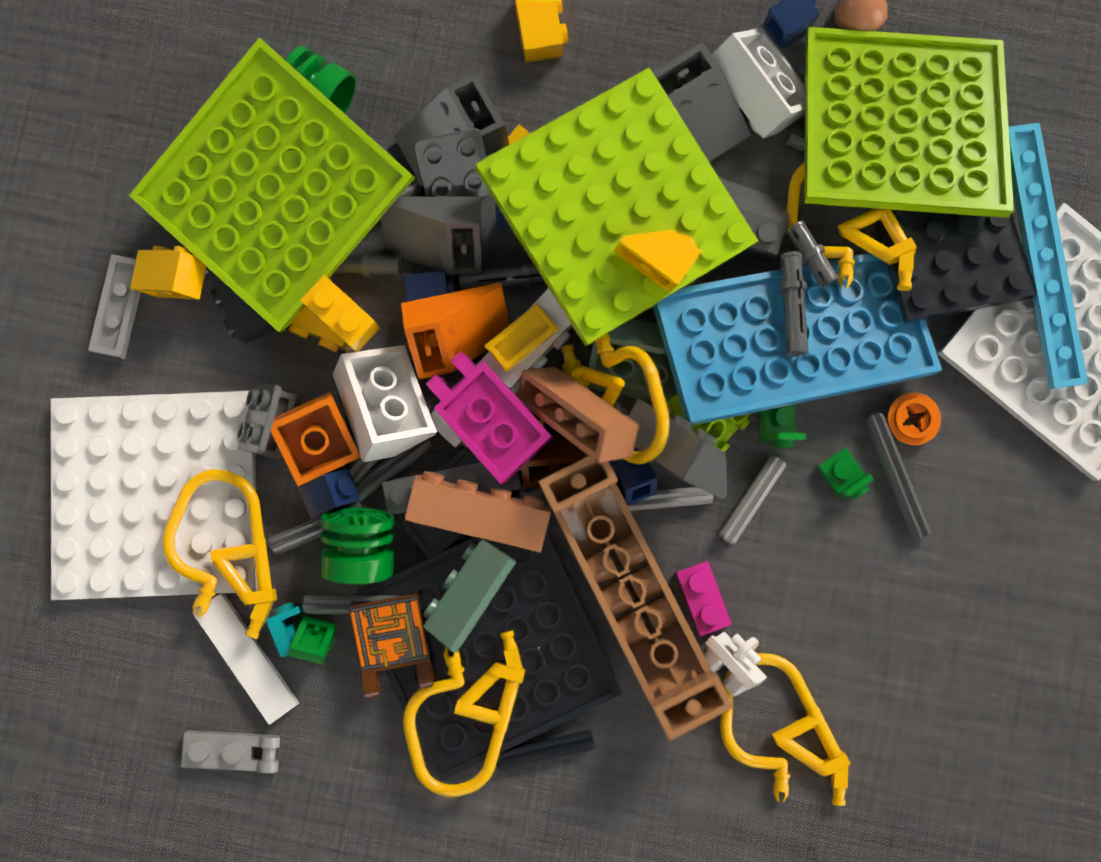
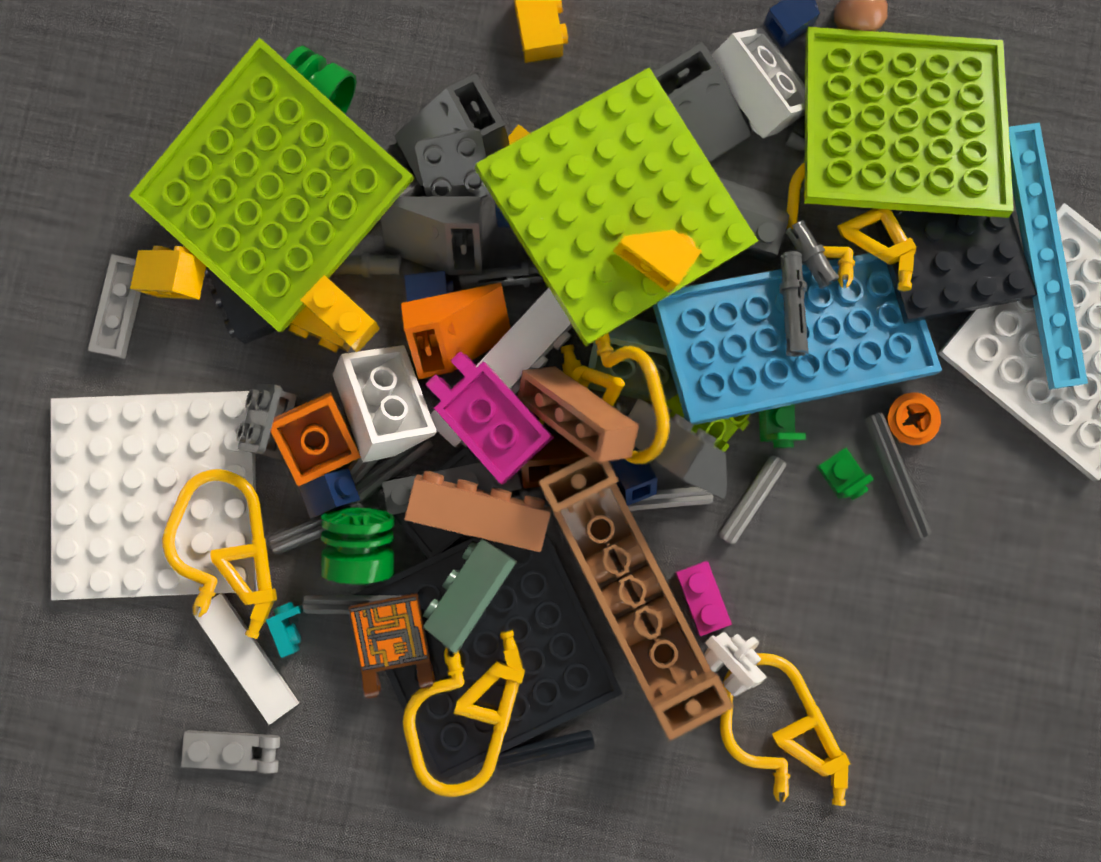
green bracket [289,616,337,665] -> none
yellow tile [484,303,559,373] -> none

